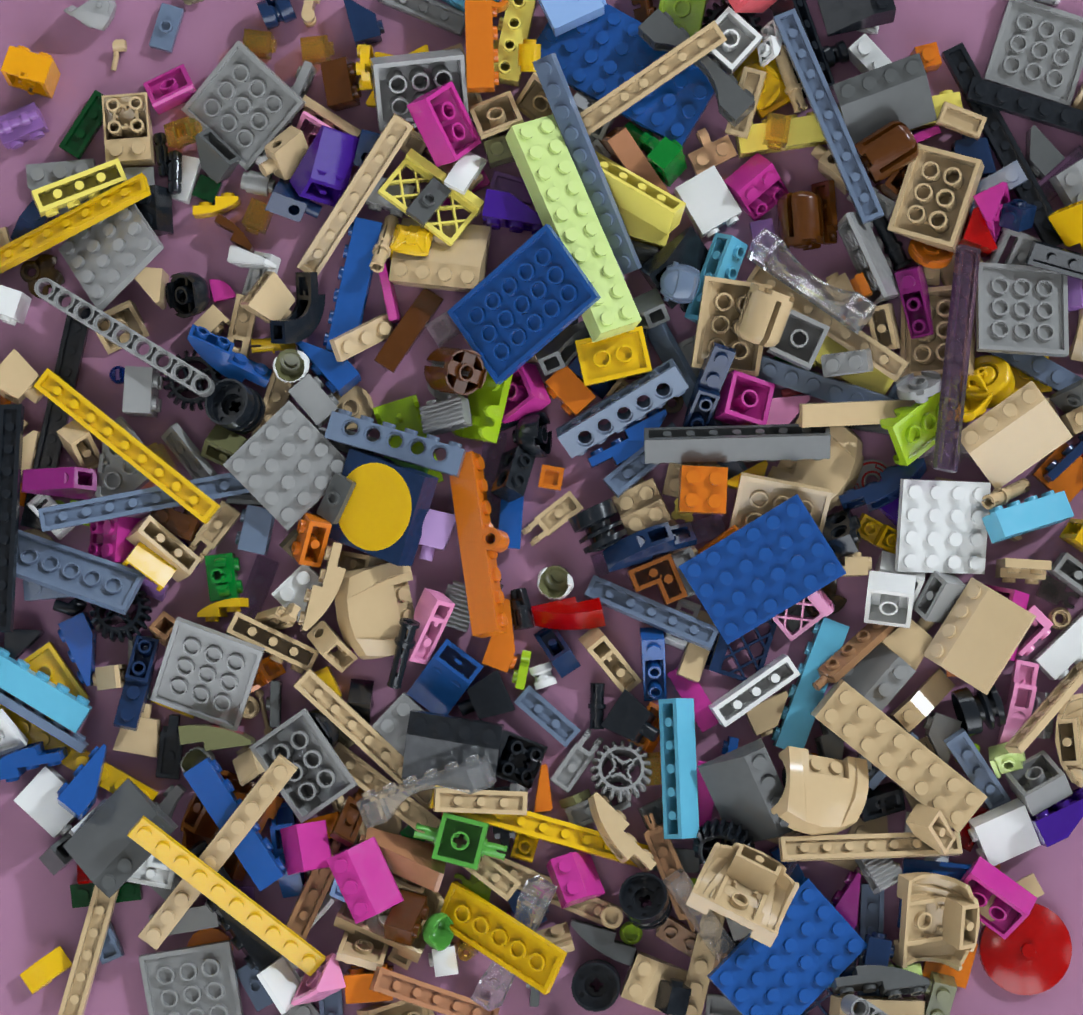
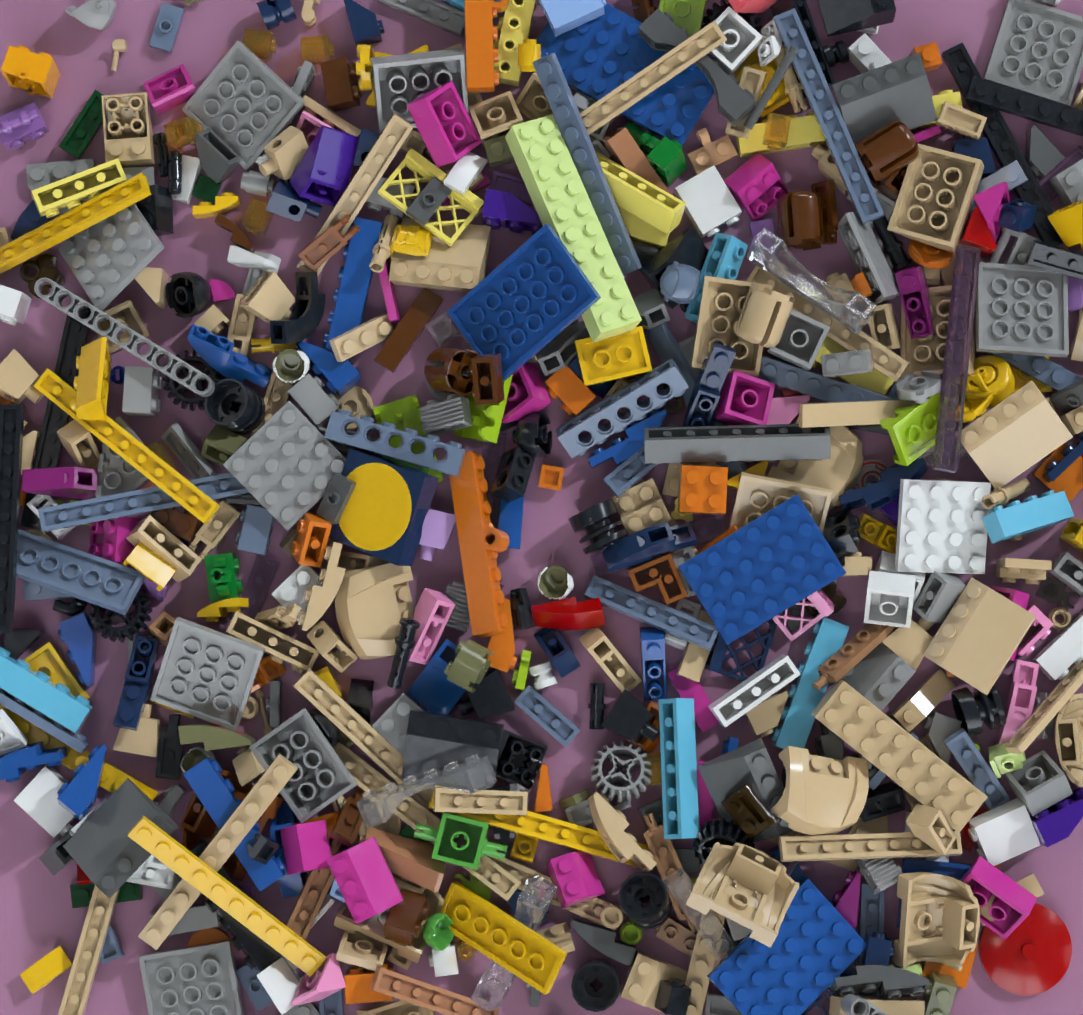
tan slope [92,664,127,691] -> none
tan hinge [521,491,584,547] -> none
light grey hinge [550,728,604,793] -> none
none -> yellow slope [72,337,112,420]
none -> black tile [246,833,279,865]
none -> dark orange hinge [298,214,360,272]
none -> olive brick [444,639,494,693]
none -> reddish brown brick [470,354,505,405]
none -> dark brown plate [721,782,778,839]
none -> dark grey bar [744,46,799,130]

